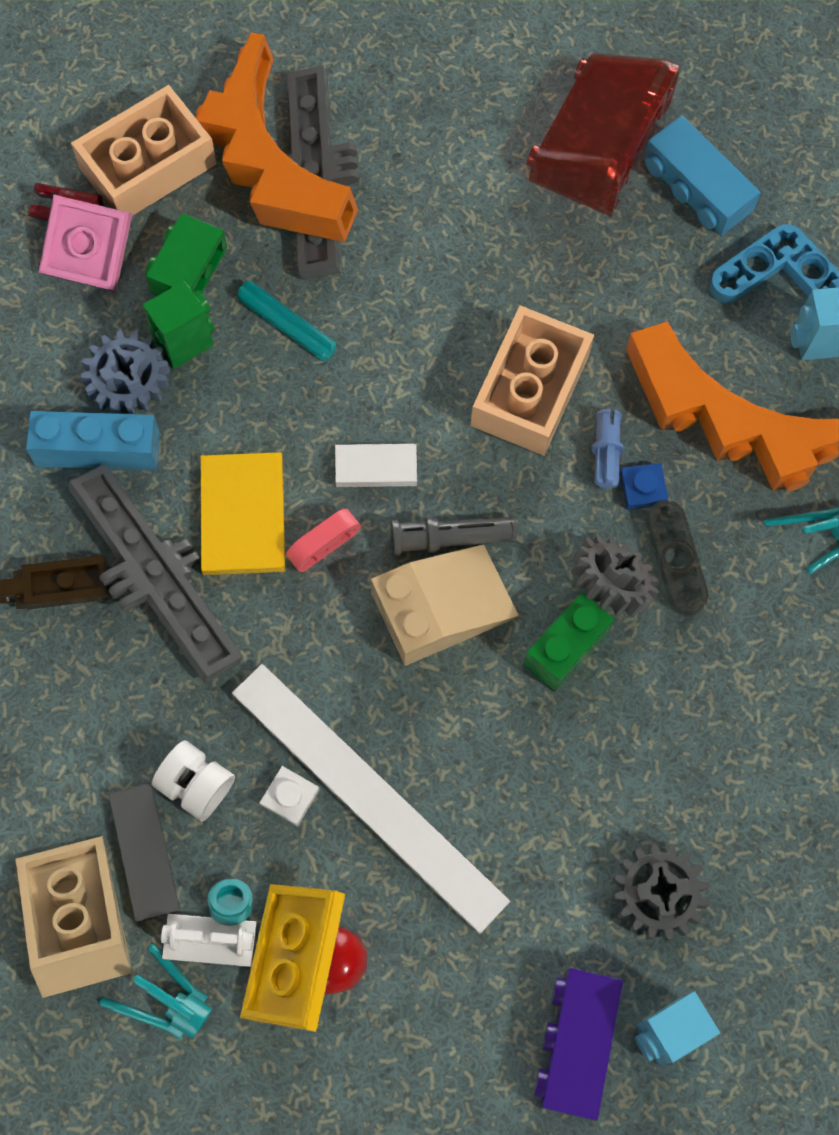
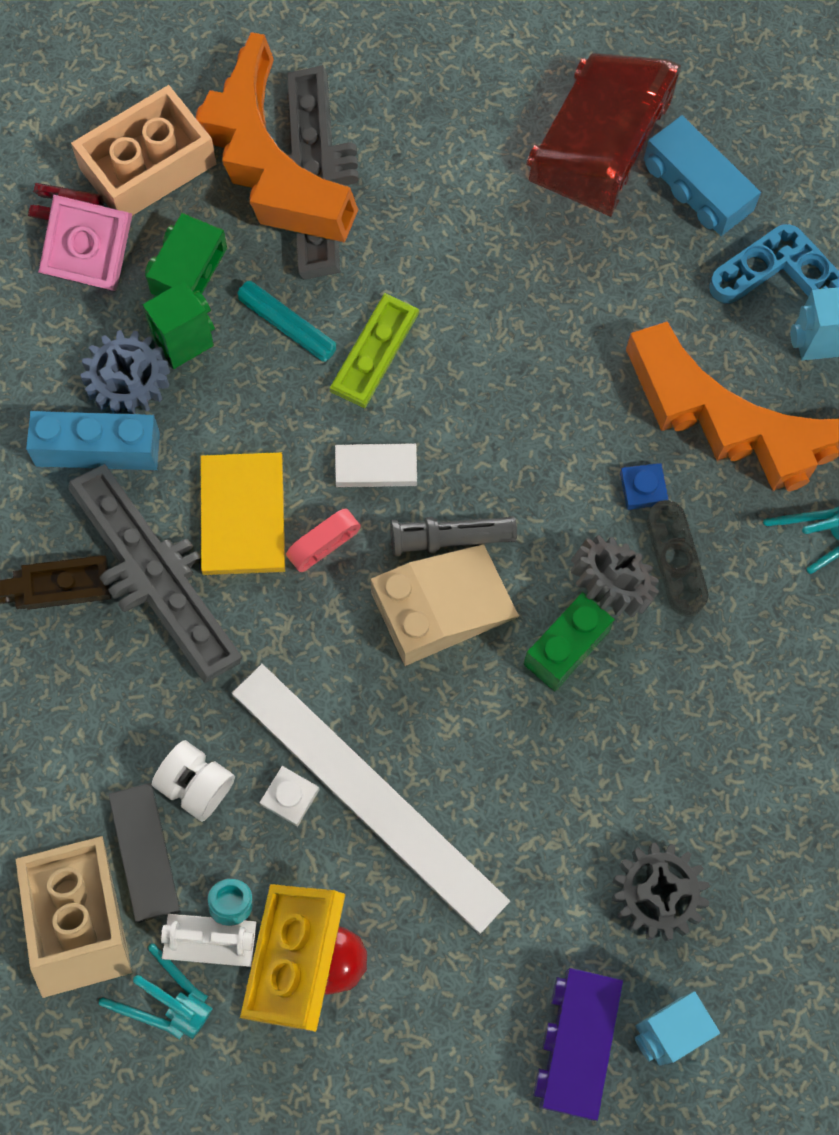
light nougat brick [471,306,594,456] -> none
medium blue axle [591,409,624,490] -> none
none -> lime tile [330,293,419,409]

